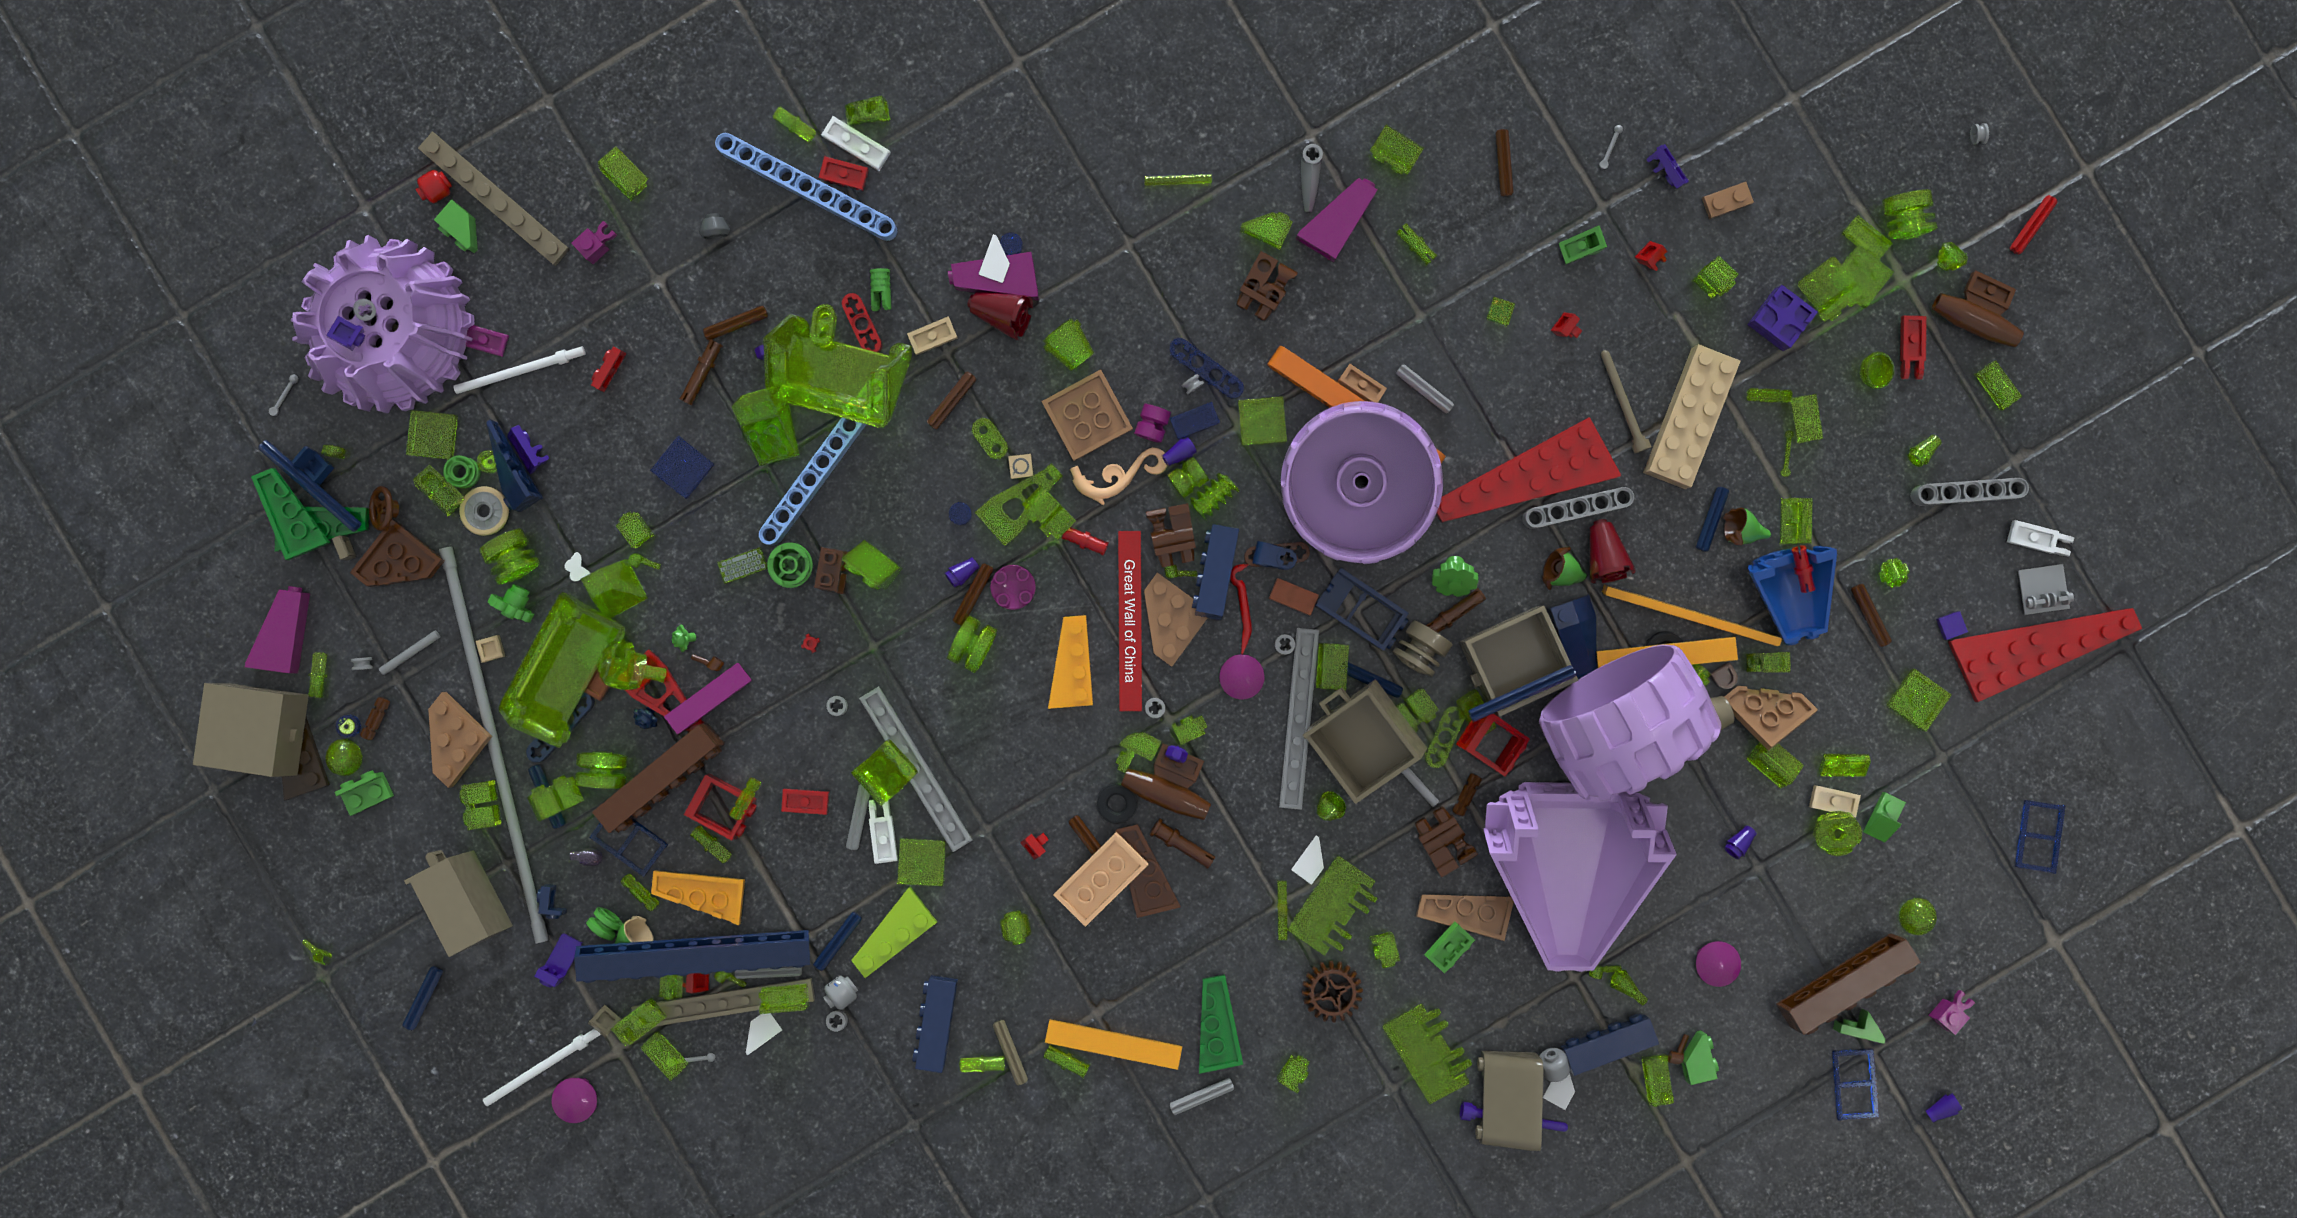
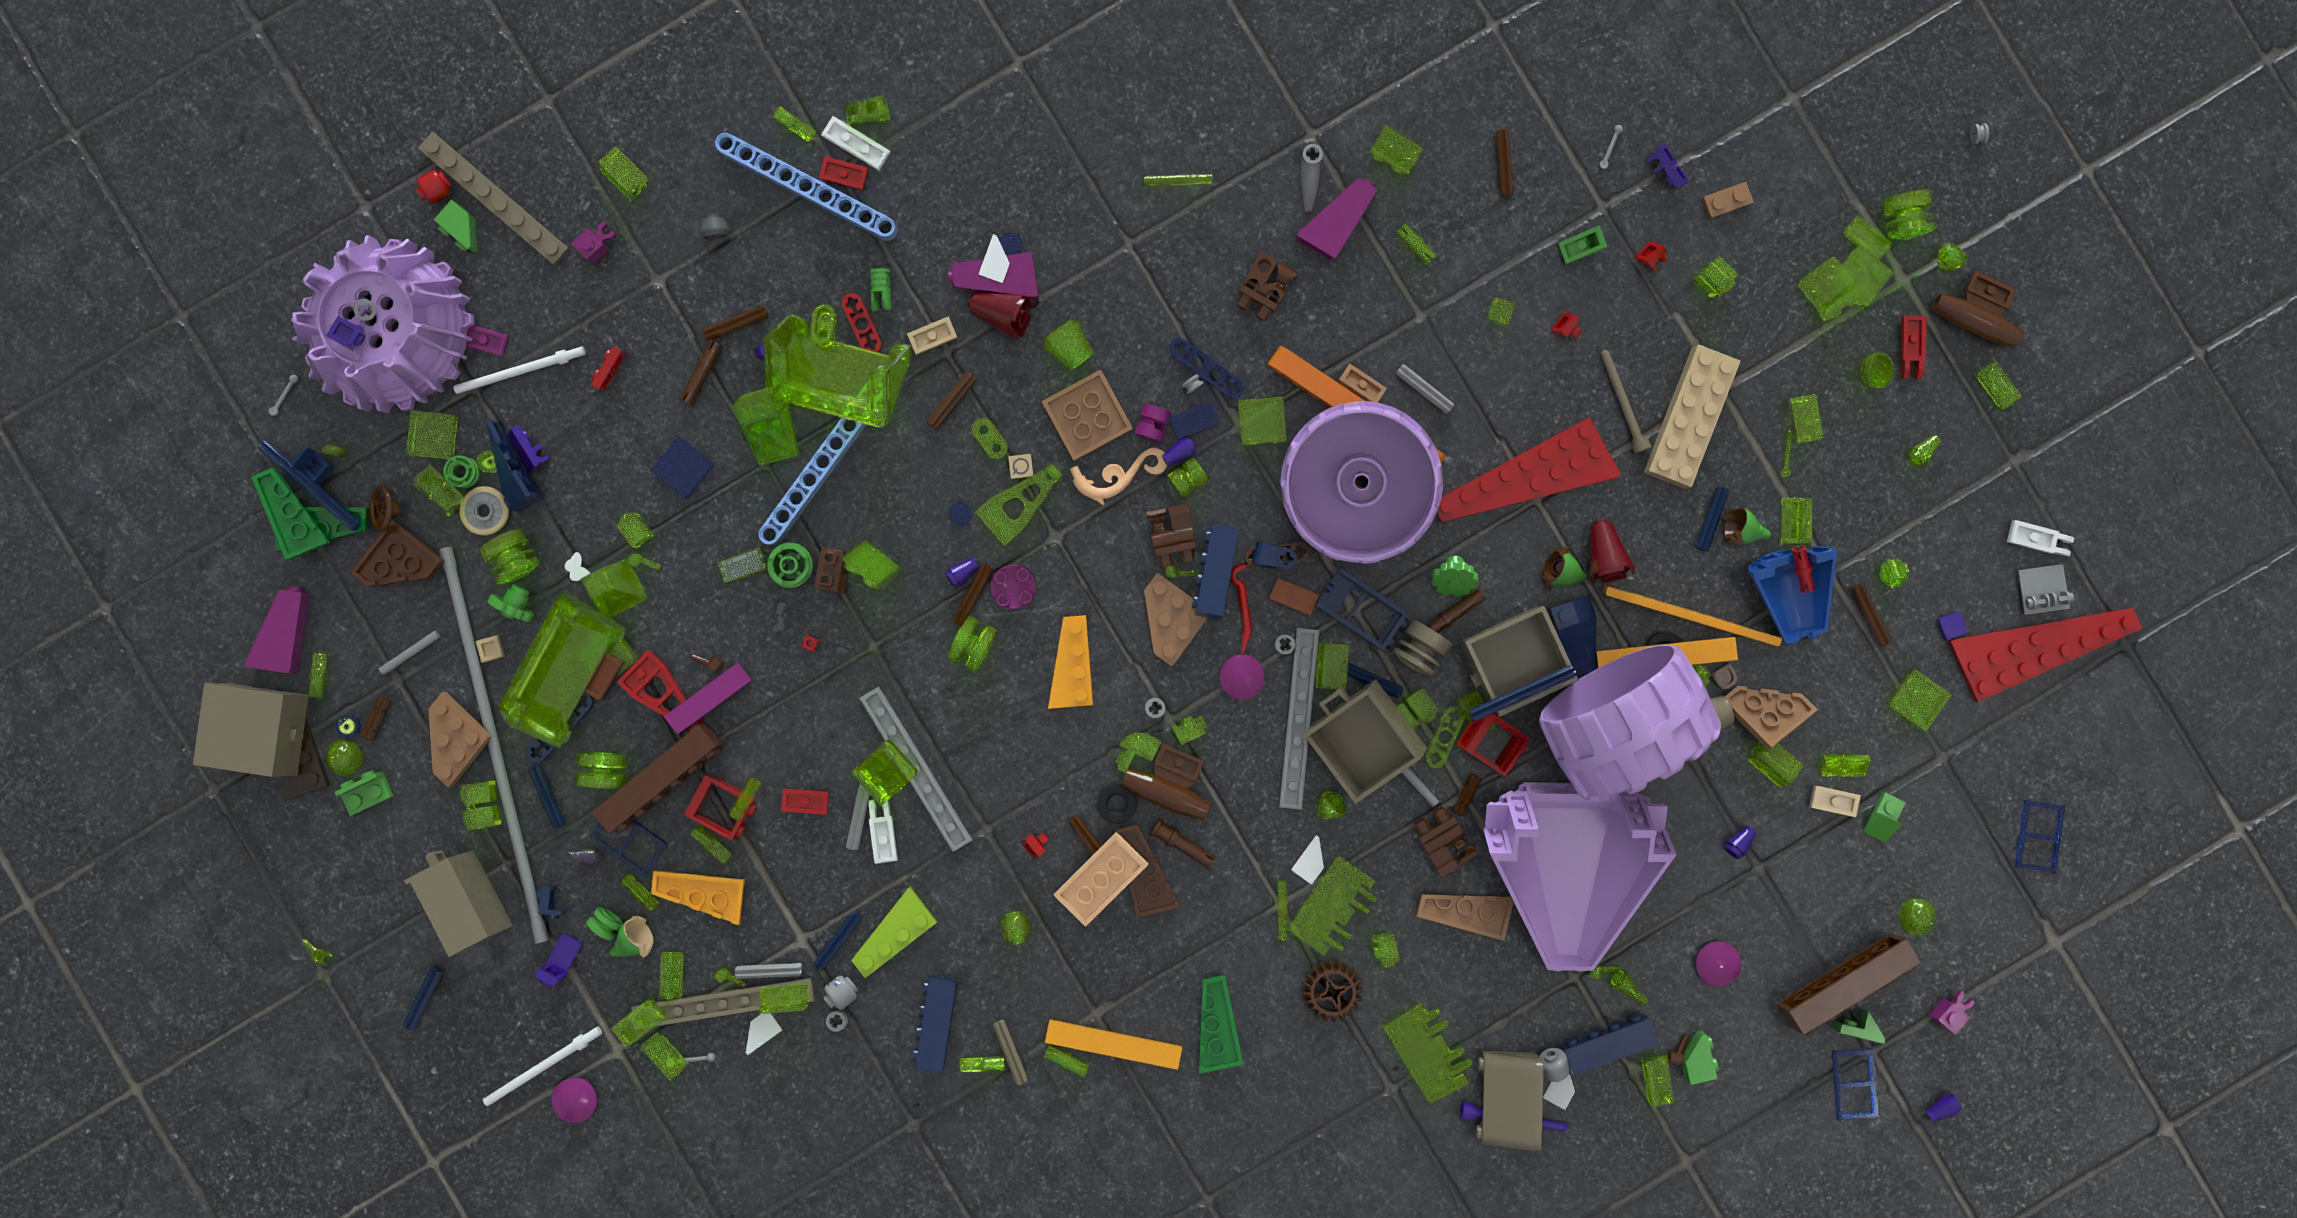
dark tan tile [332,536,356,560] -> none
light grey bush [351,657,373,670] -> none
clear neon green piece [527,775,584,822] -> none
dark blue brick [574,930,810,983] -> none
dark tan tile [588,1005,622,1038] -> none
clear neon green piece [597,643,667,690] -> none
dark blue plant [633,707,658,729] -> none
bright green plant [672,625,696,652] -> none
red tile [682,973,709,993] -> none
light grey bush [826,696,848,716] -> none
clear neon green plate [898,838,946,886] -> none
clear neon green piece [1022,485,1076,540] -> none
red pin [1062,525,1109,556] -> none
red tile [1118,531,1142,711] -> none
dark purple tile [1165,745,1188,763] -> none
light grey axle [1170,1078,1234,1115] -> none
clear neon green piece [1189,473,1240,521] -> none
clear neon green slope [1240,212,1293,250] -> none
clear neon green brick [1277,1054,1310,1094] -> none
bright green bracket [1424,921,1475,974] -> none
light grey beam [1522,487,1634,529] -> none
clear neon green leg [1746,652,1790,673] -> none
dark purple piece [1747,285,1818,351] -> none
clear neon green axle [1747,388,1793,403] -> none
clear neon green plate [1814,811,1862,856] -> none
light grey beam [1910,478,2029,506] -> none
red axle [2010,195,2058,255] -> none

